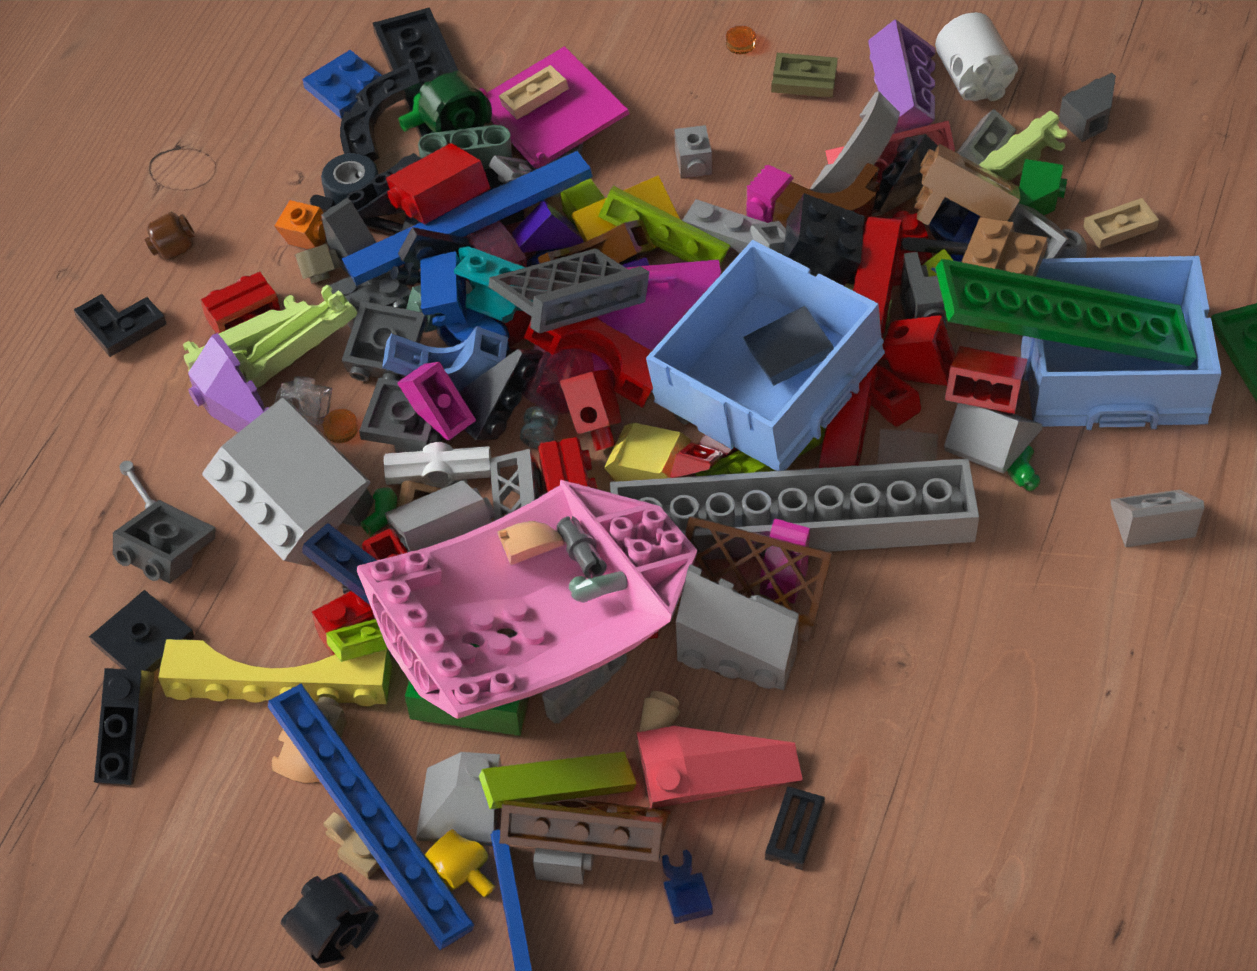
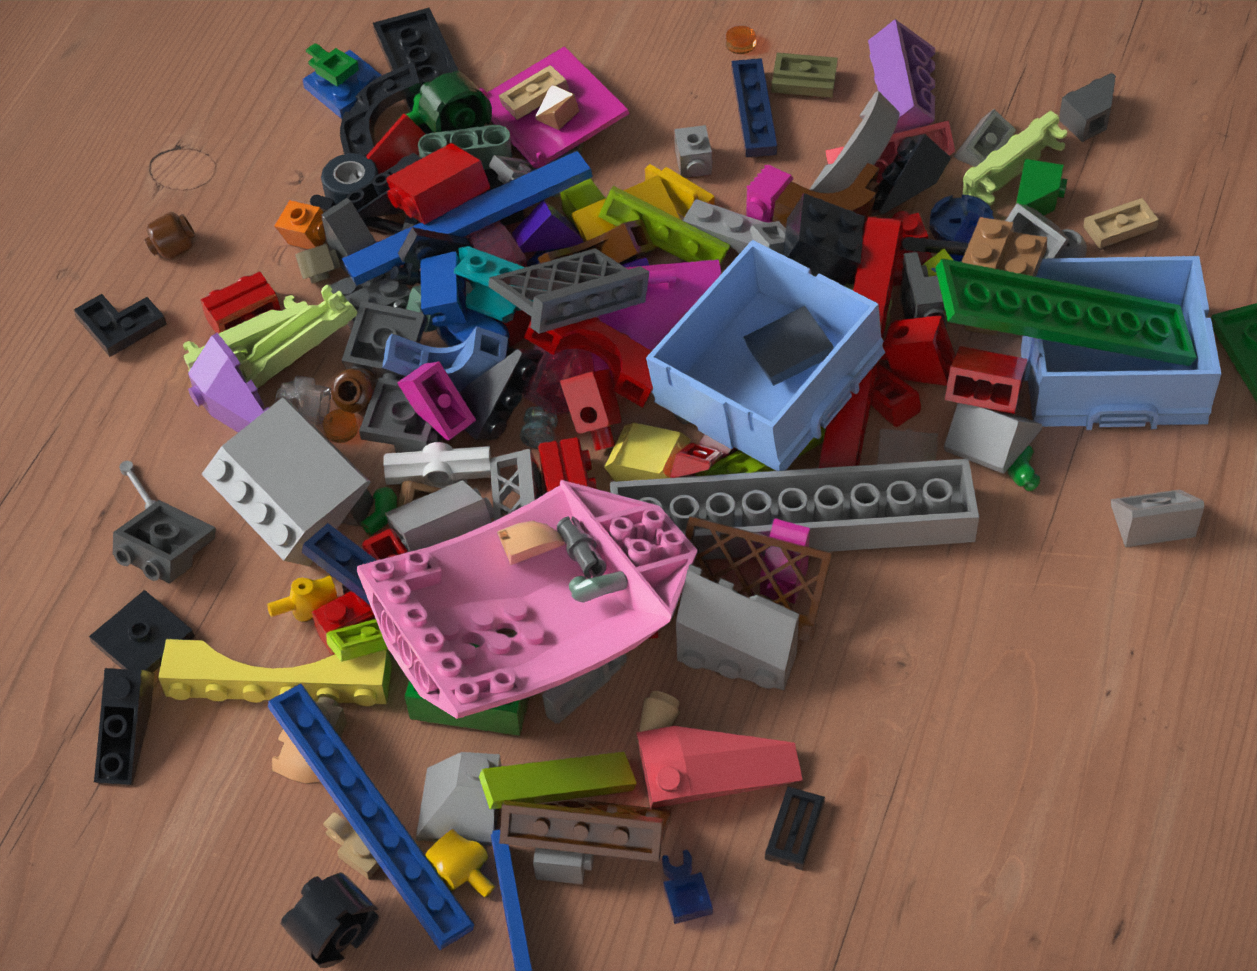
medium nougat brick [915,144,1020,225] -> none
white cylinder [935,12,1018,101] -> none
none -> yellow piece [267,575,338,622]
none -> green plate [306,43,359,87]
none -> reddish brown head [331,368,378,413]
none -> red slope [366,113,426,174]
none -> medium nougat slope [535,85,579,130]
none -> yellow panel [645,164,715,217]
none -> dark blue plate [731,58,777,157]

